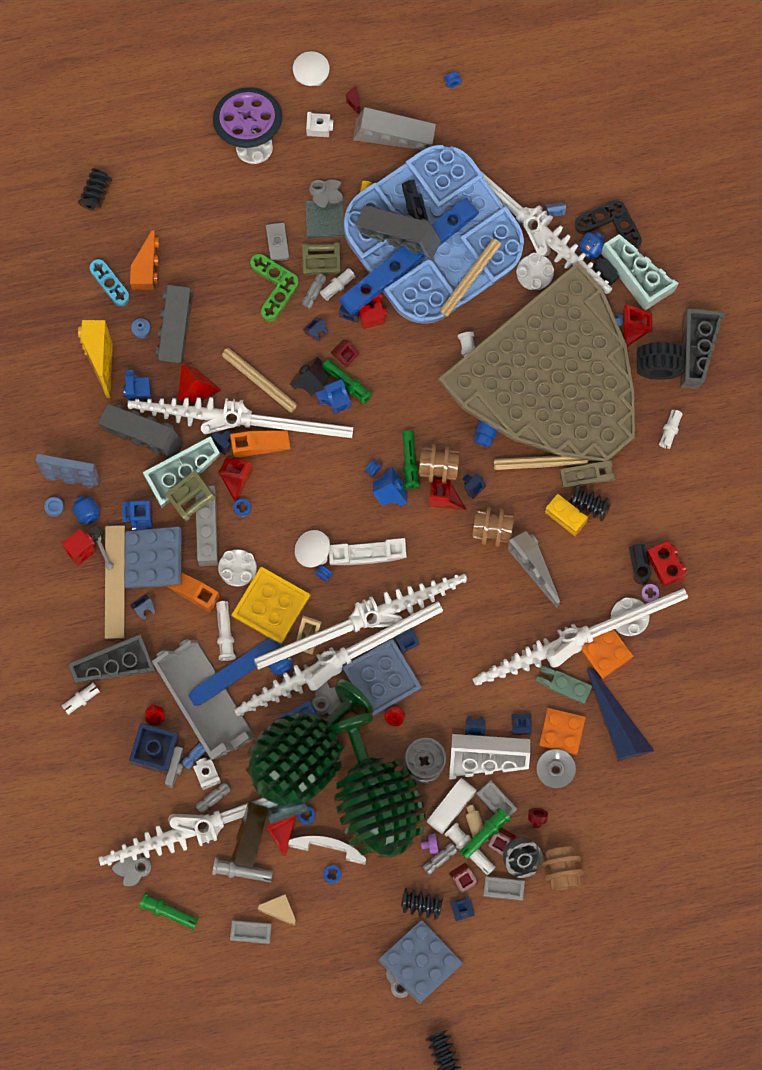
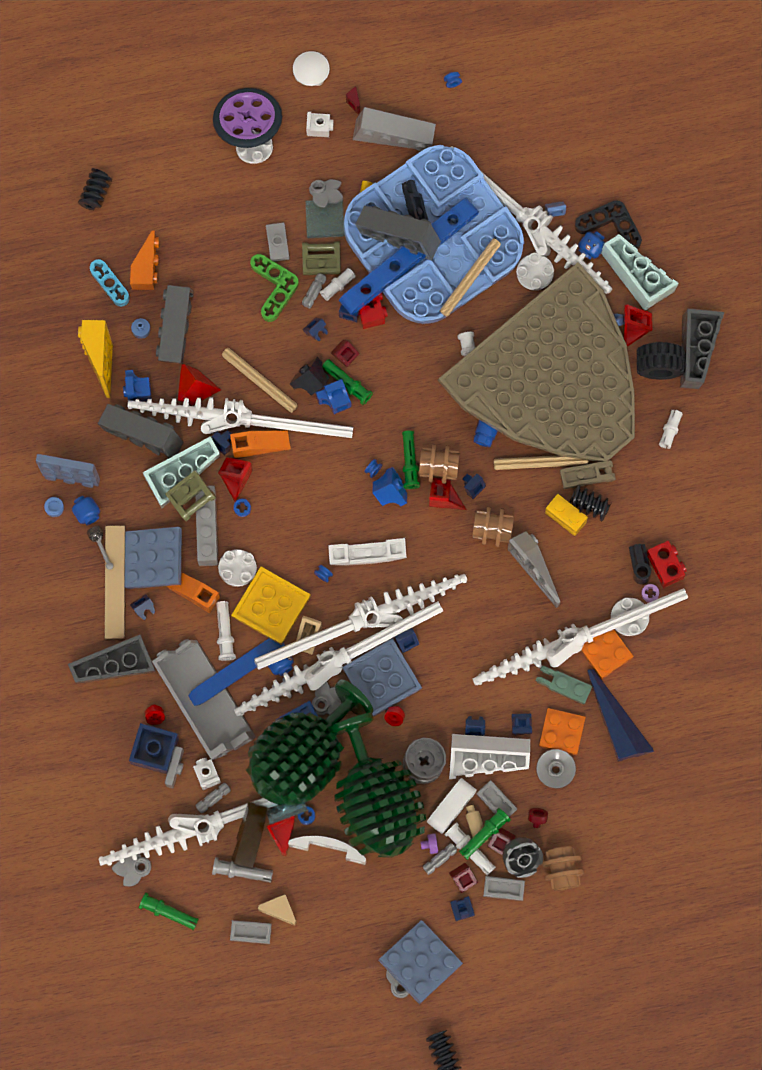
red brick [61,529,95,566] -> none
white pin [61,682,100,715] -> none
blue brick [122,501,152,531] -> none
medium blue axle [181,743,206,769] -> none
white dish [295,530,330,567] -> none
blue bush [324,865,341,884] -> none
black piece [401,888,444,920] -> none
black brick [593,258,620,286] -> none

